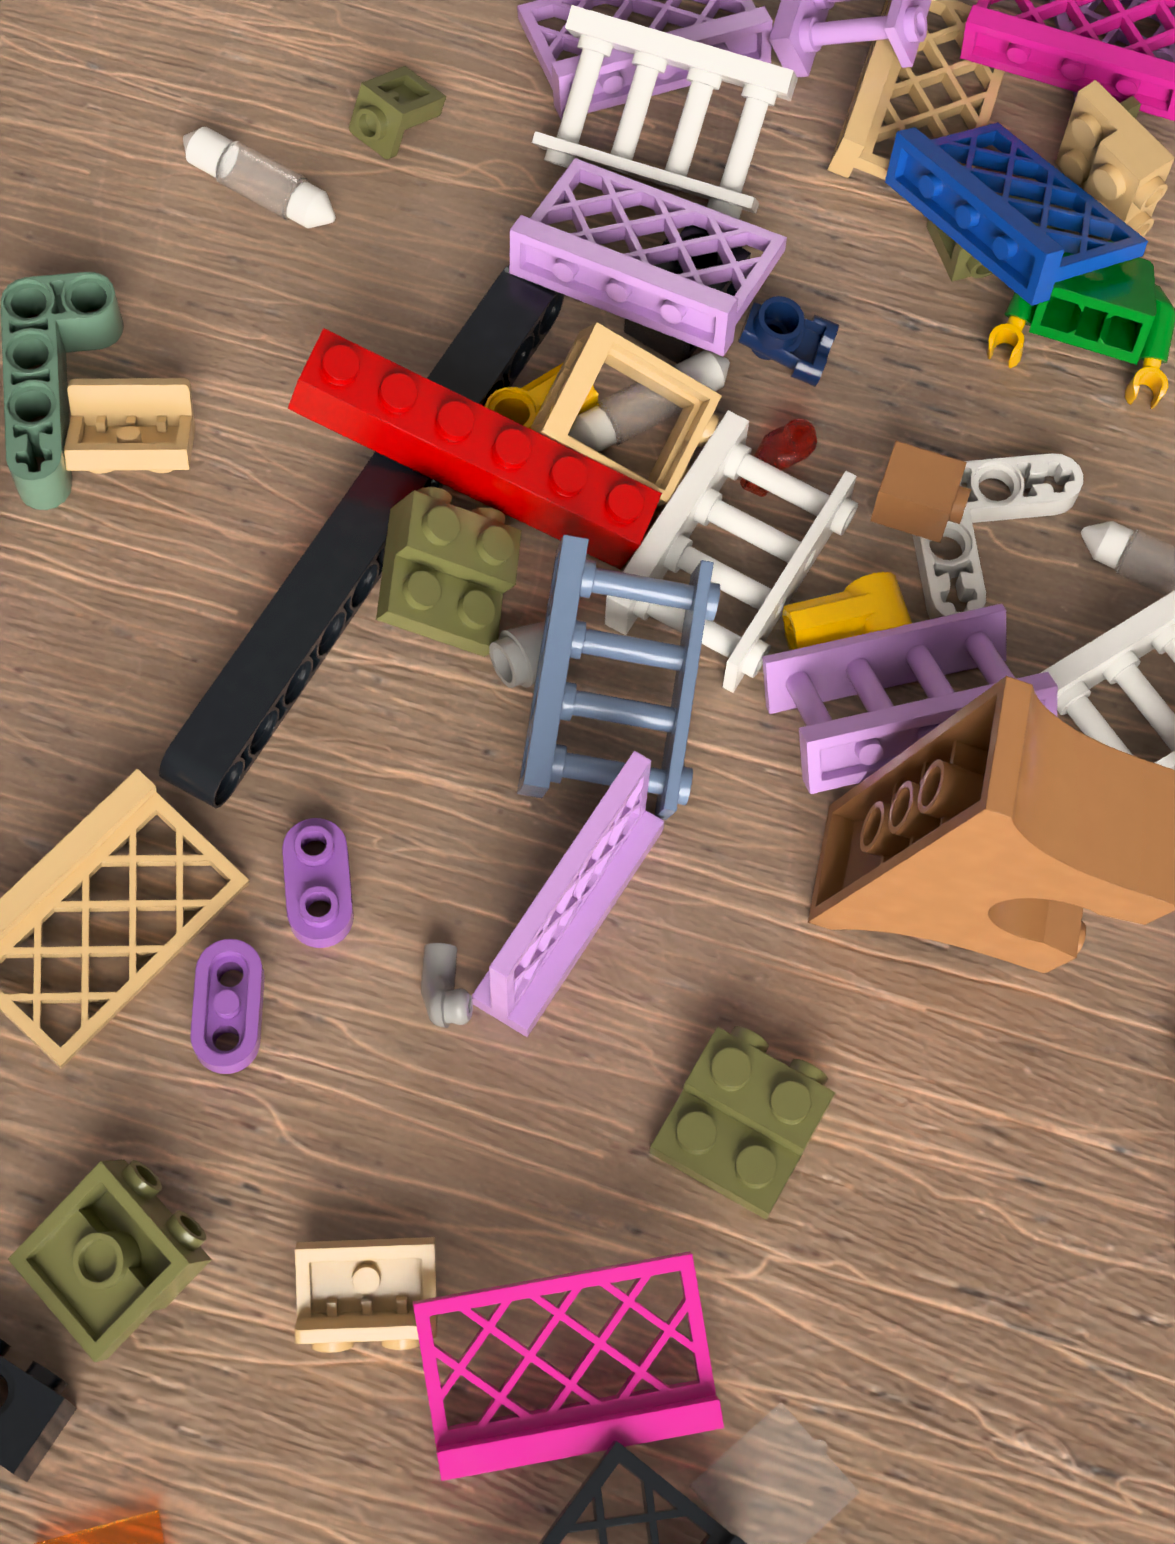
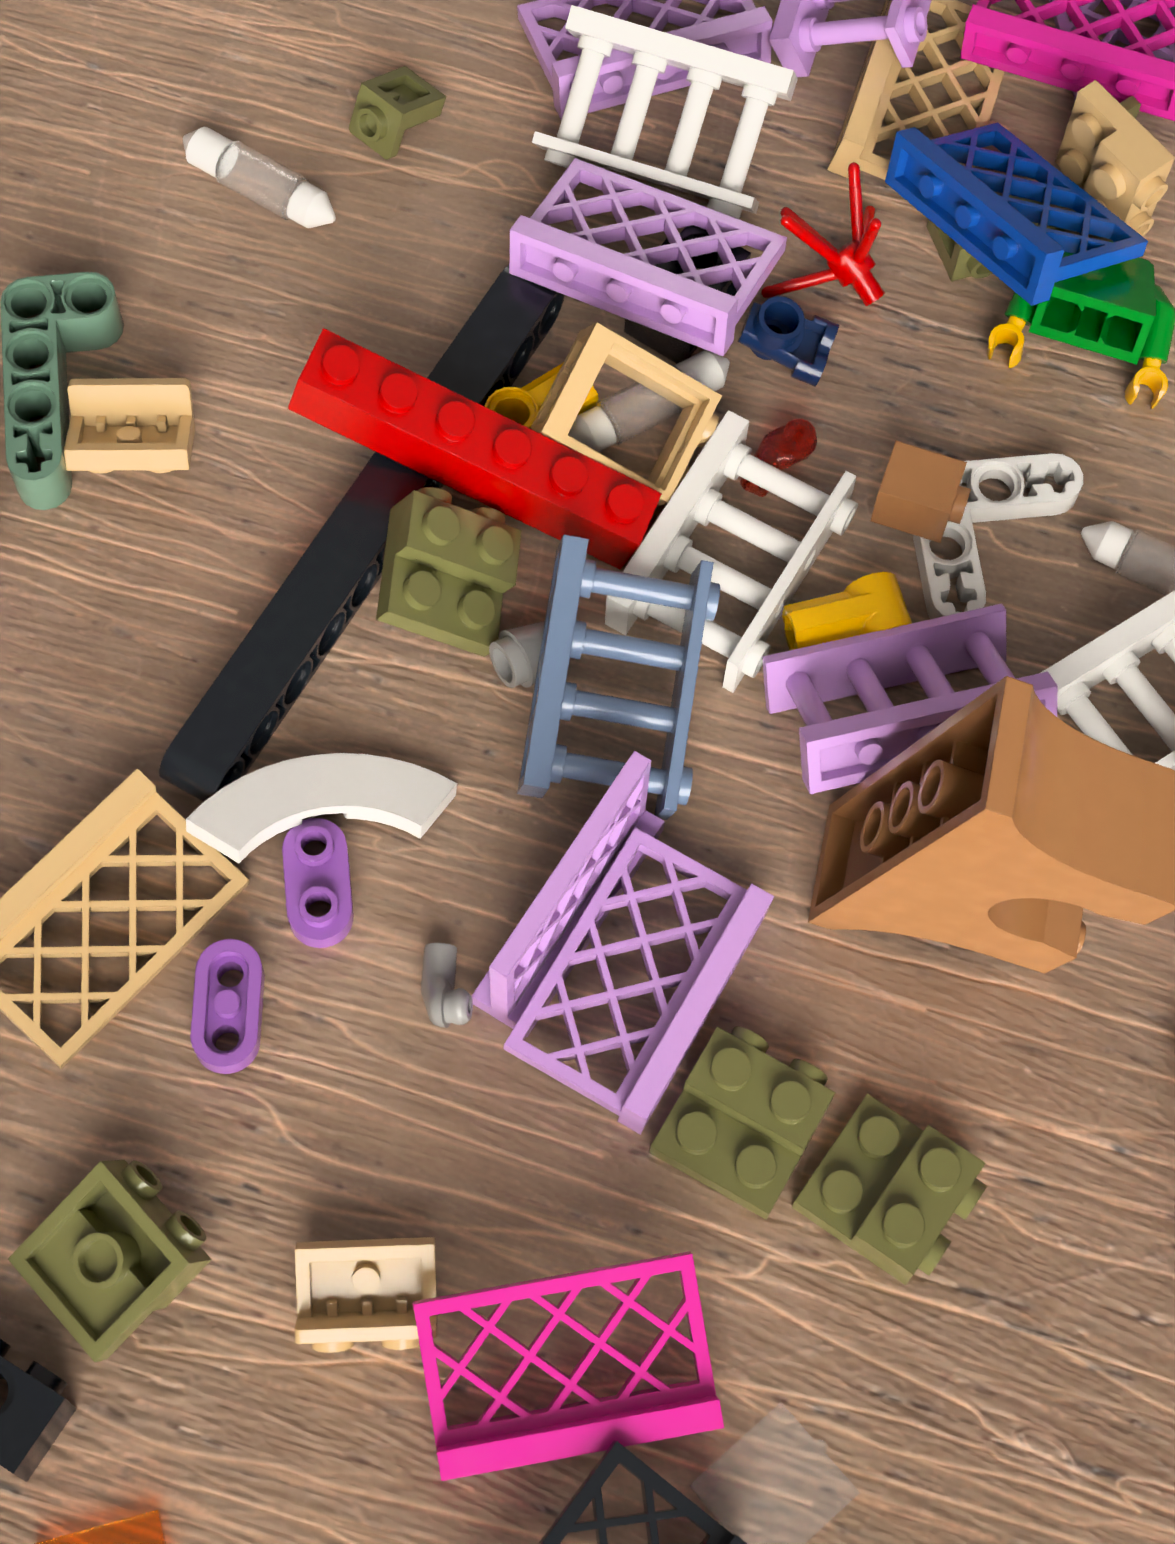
none -> white tile [186,753,457,863]
none -> lavender fence [503,827,775,1135]
none -> red plant [761,162,885,306]
none -> olive plate [792,1093,987,1285]

